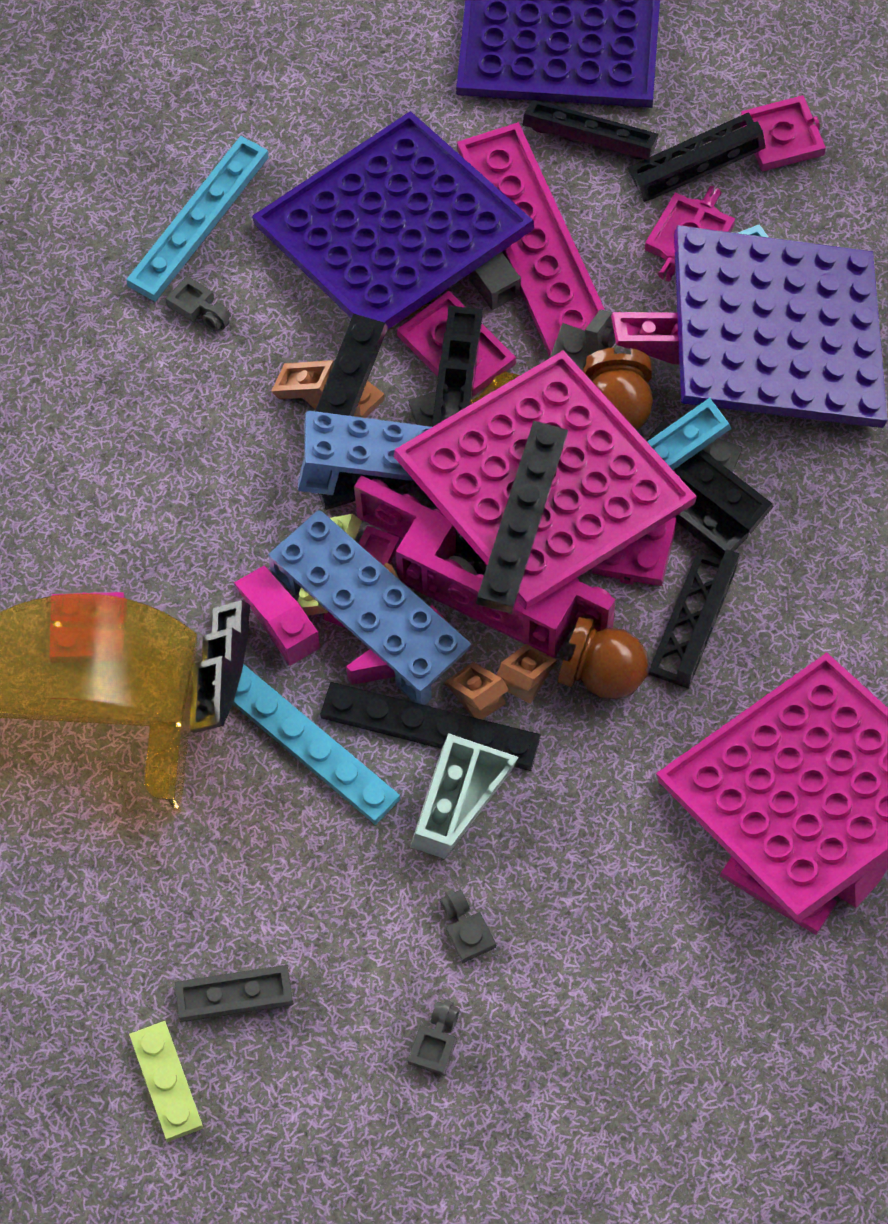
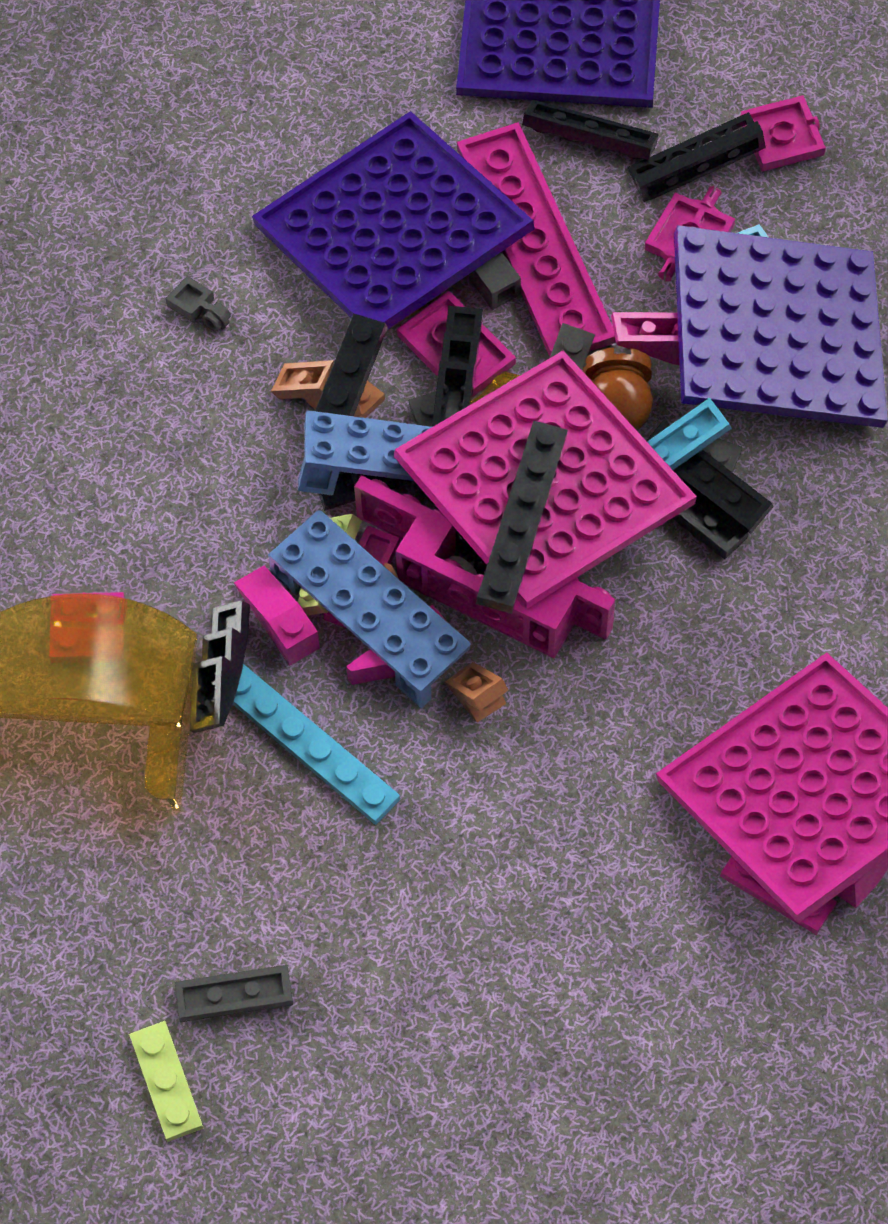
medium azure plate [126,136,269,302] -> none
black plate [320,682,541,771] -> none
dark grey plate [407,1000,460,1076] -> none
light aqua wedge [410,733,519,859] -> none
dark grey plate [440,889,496,963] -> none
nougat slope [496,644,557,704] -> none
dark orange tile [558,616,648,699] -> none
dark grey plate [585,310,617,356] -> none
dark pink plate [592,517,677,586] -> none
black fence [648,549,740,689] -> none

